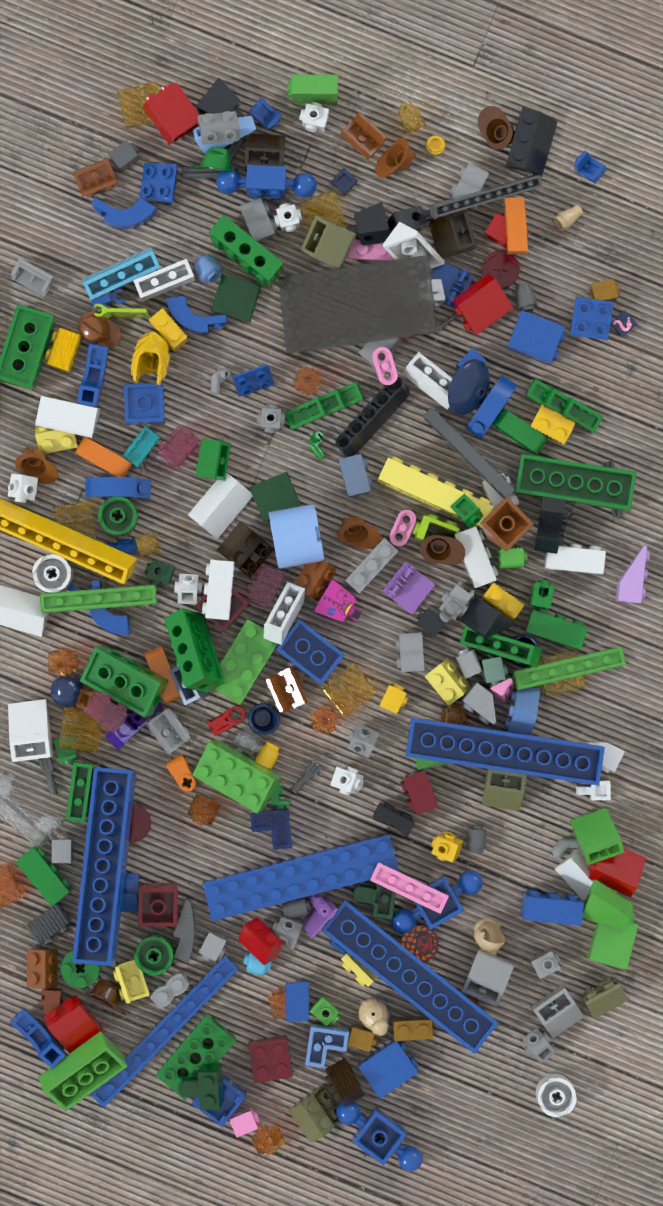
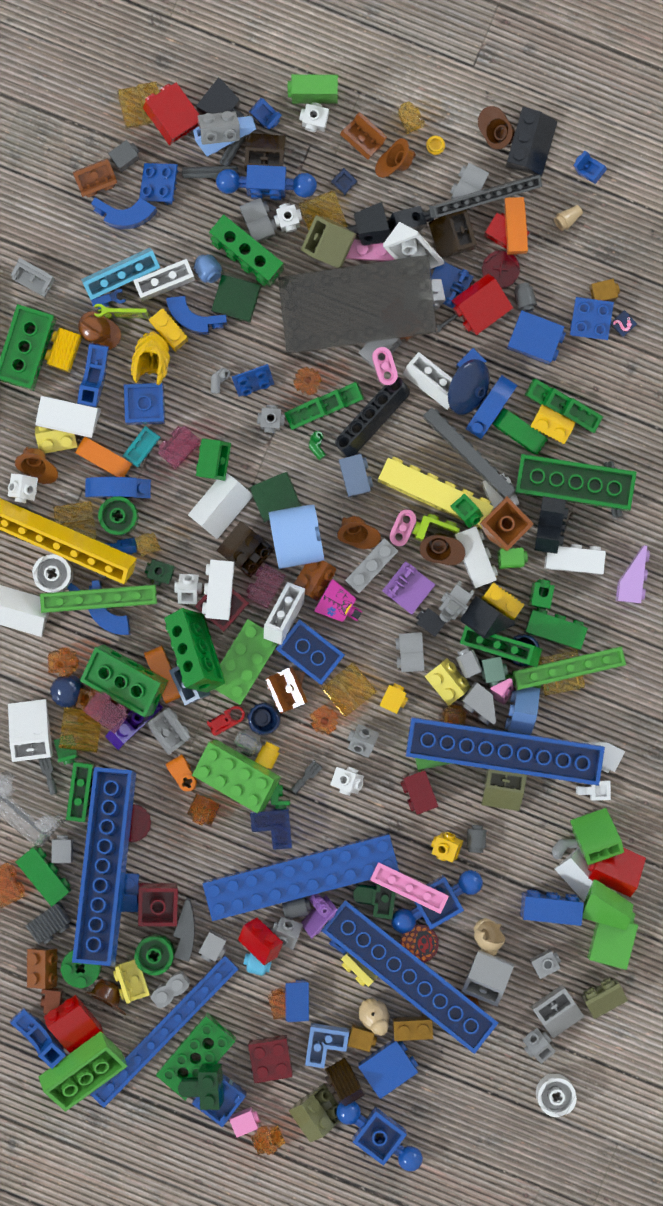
green piece [191,147,234,171] -> none
bright green brick [309,994,339,1027] -> none
black brick [372,802,415,837] -> none

